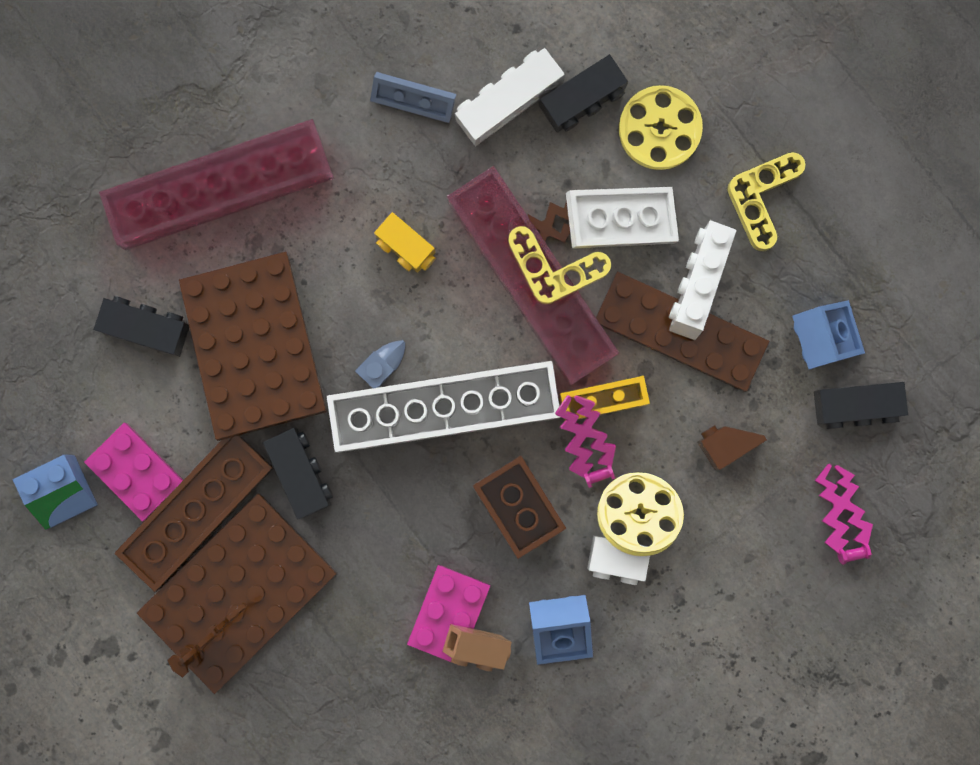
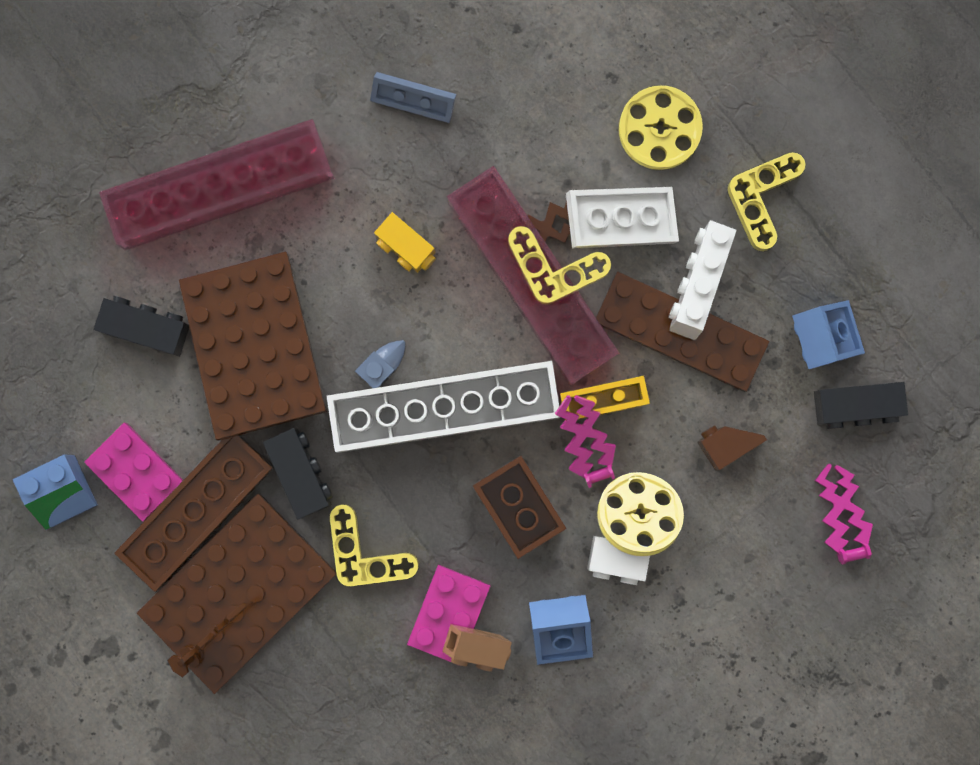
white brick [455,48,565,147] -> none
black brick [539,54,628,133] -> none
none -> light yellow beam [330,504,419,586]

